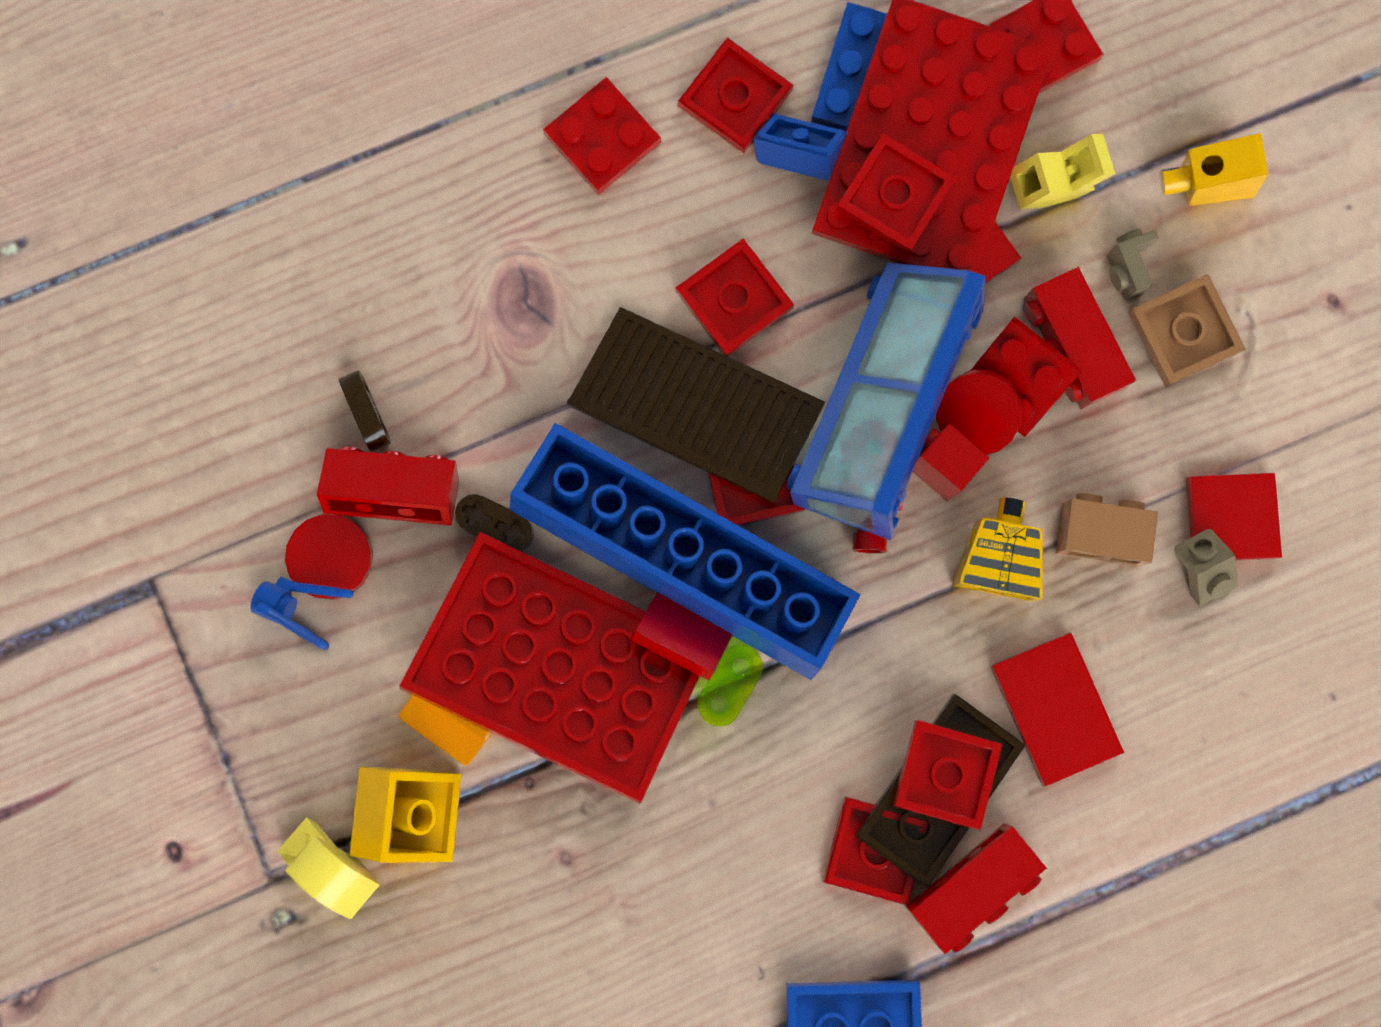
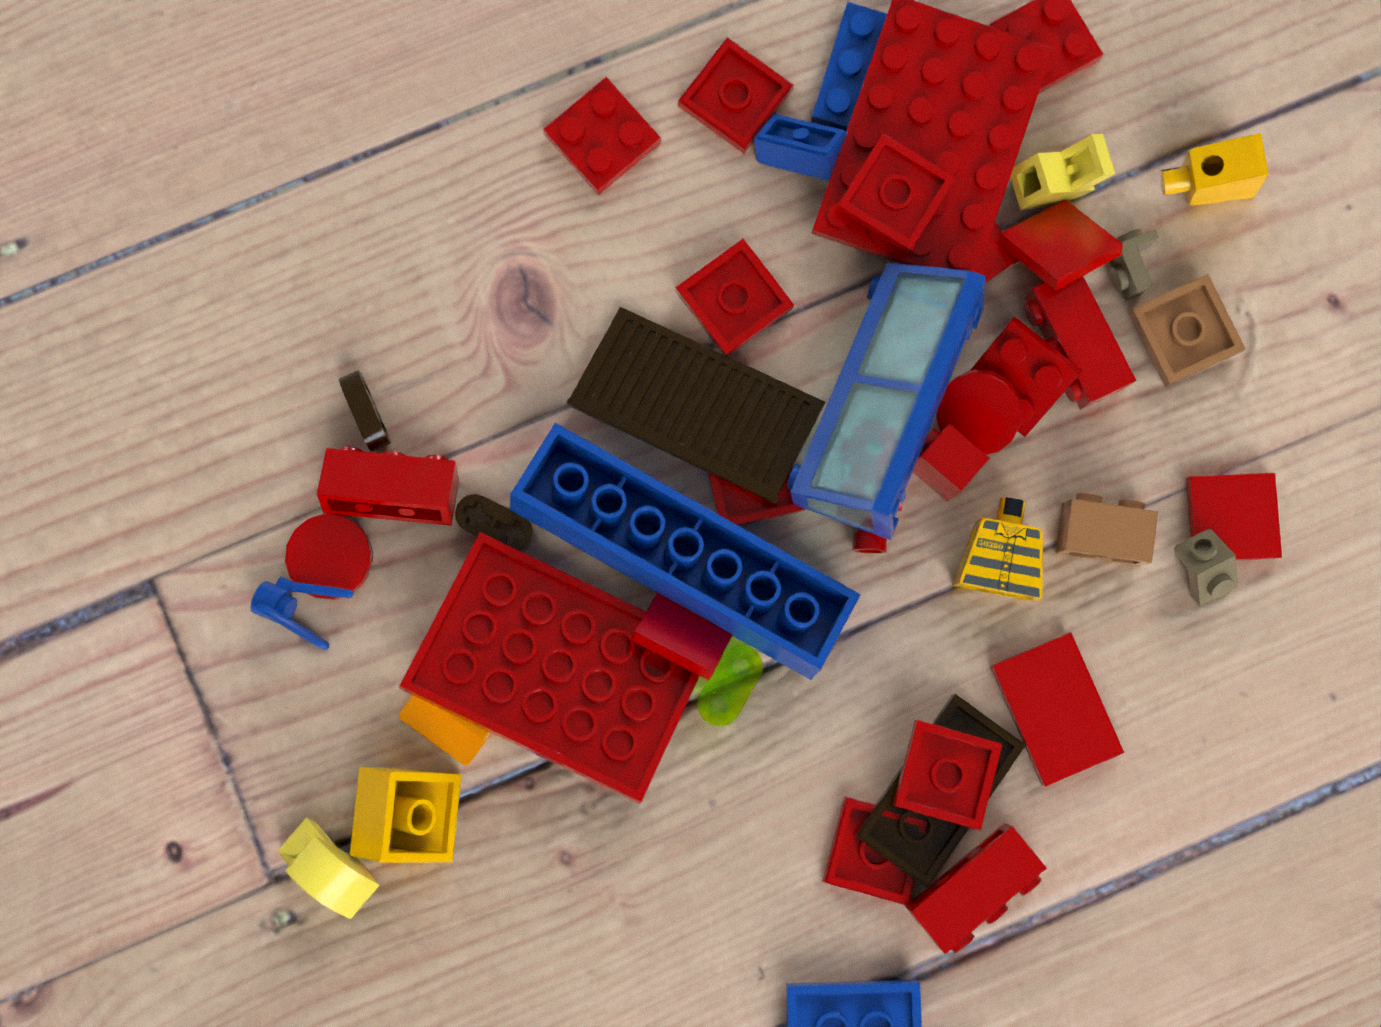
none -> red tile [999,199,1123,291]

